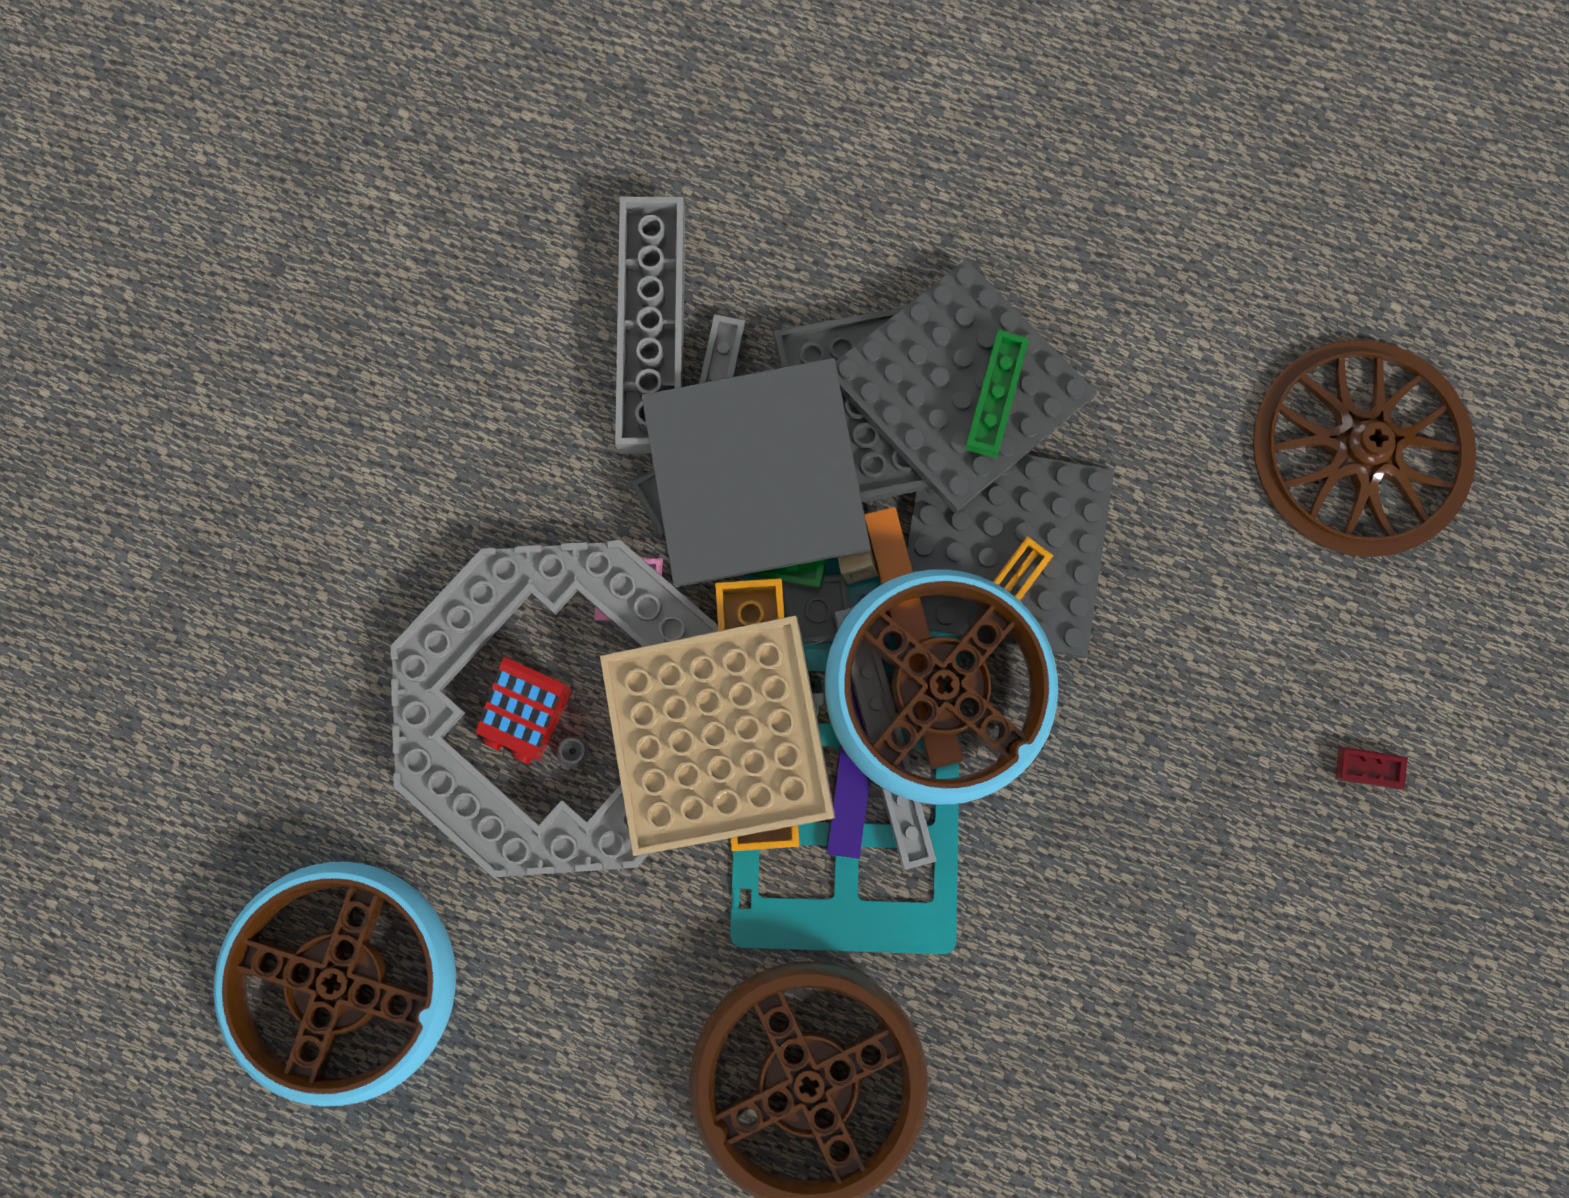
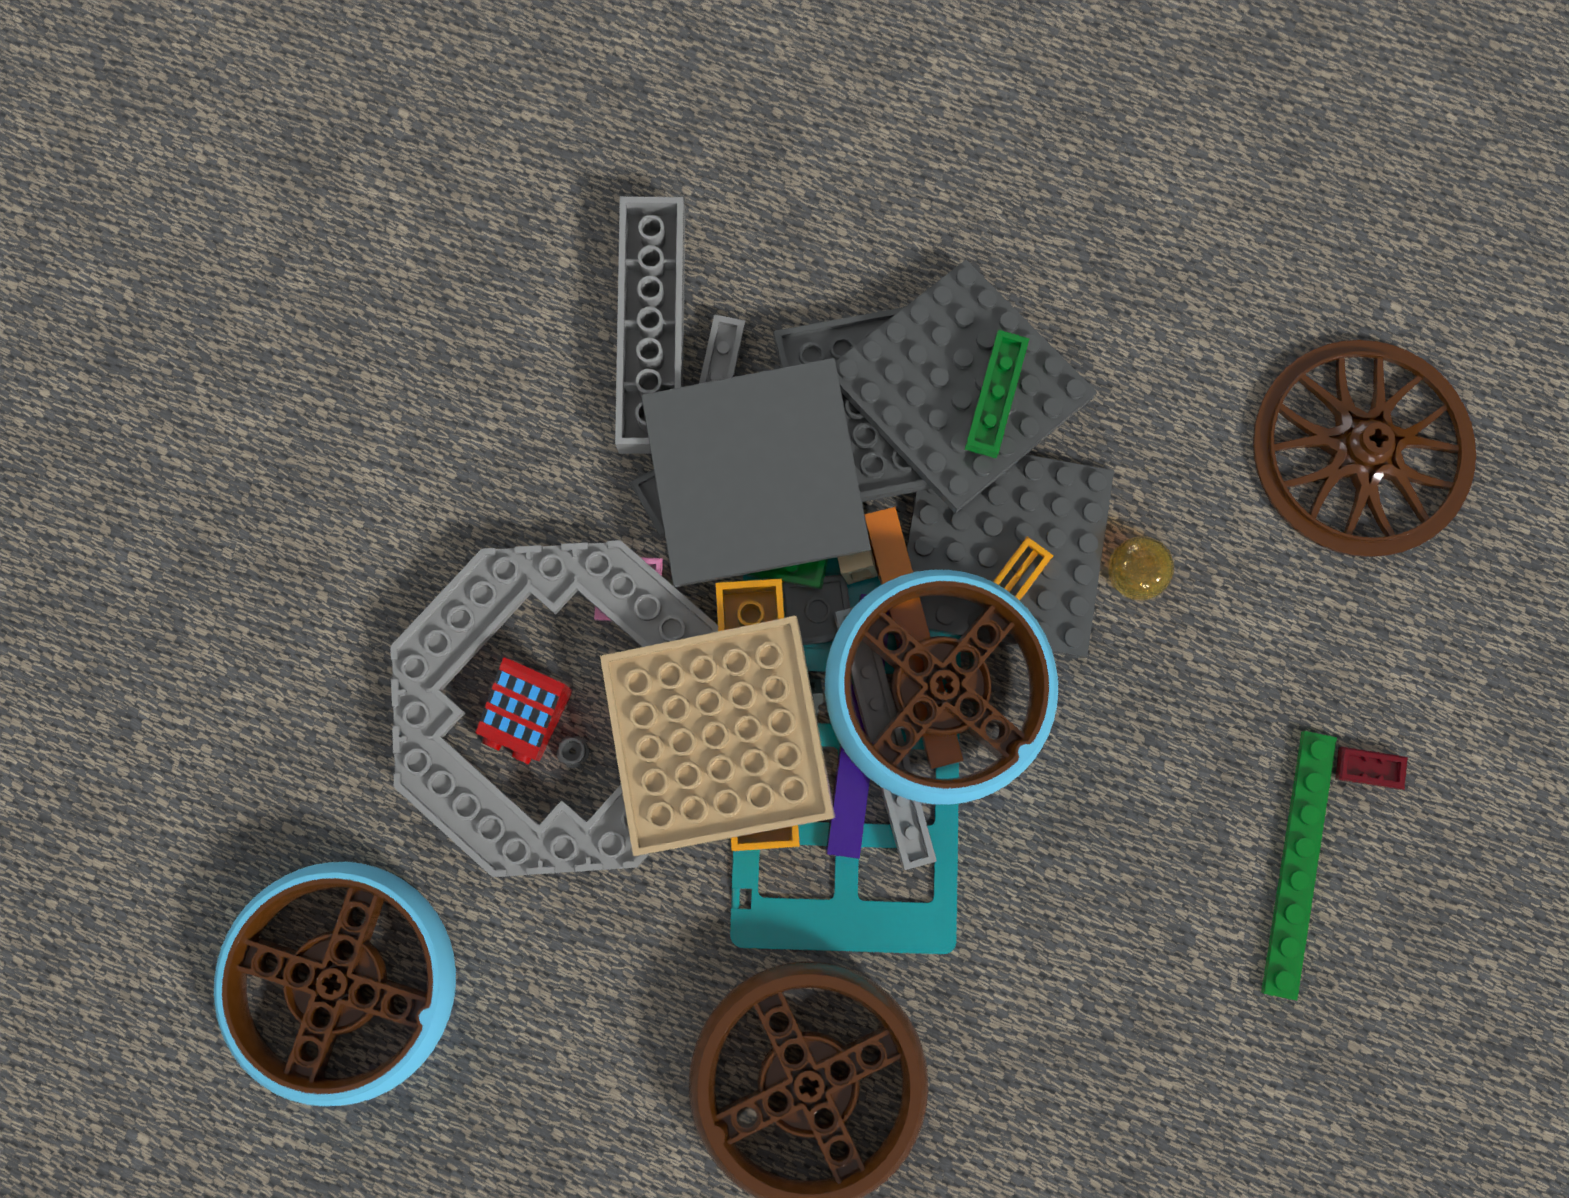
none -> clear yellow cylinder [1108,536,1174,601]
none -> green plate [1261,731,1337,1001]

